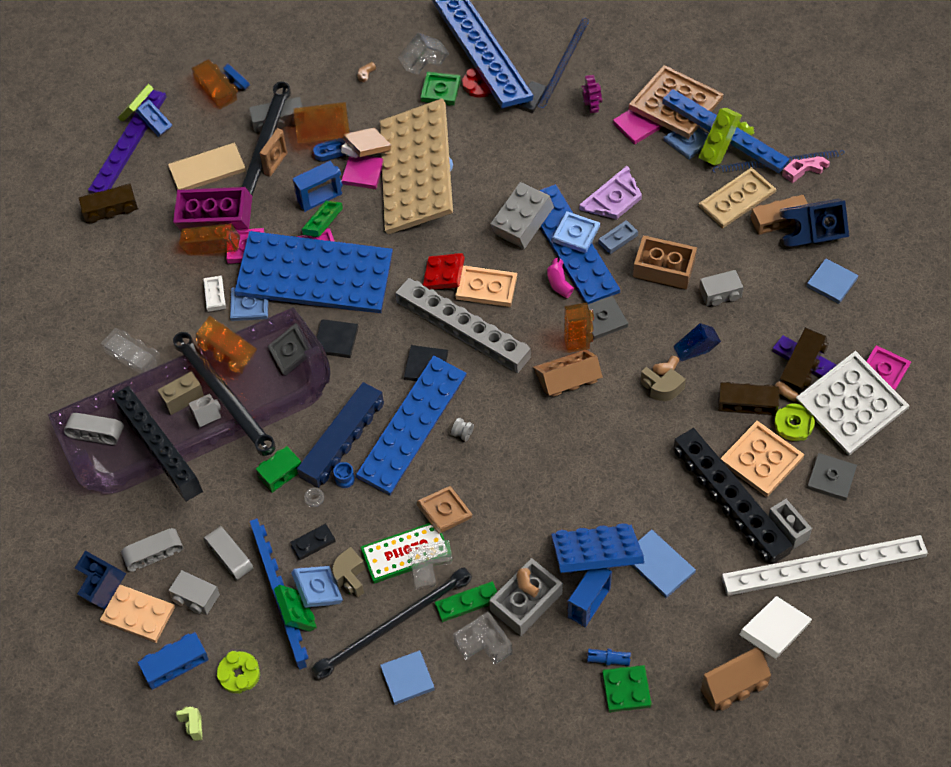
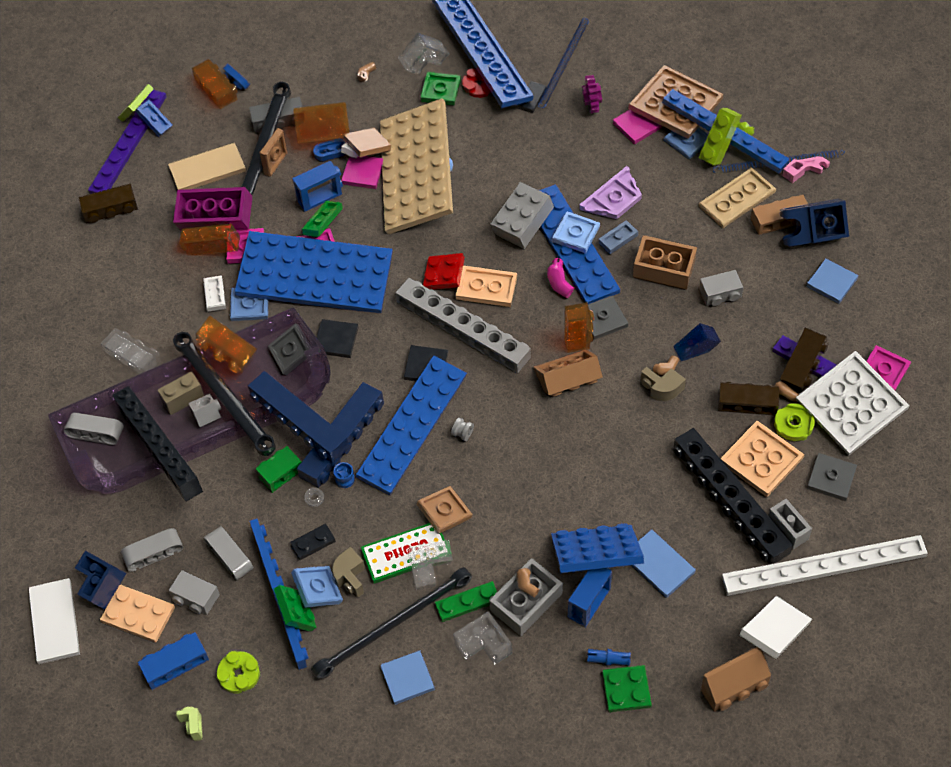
none -> white tile [29,578,80,664]
none -> dark blue brick [248,371,349,463]

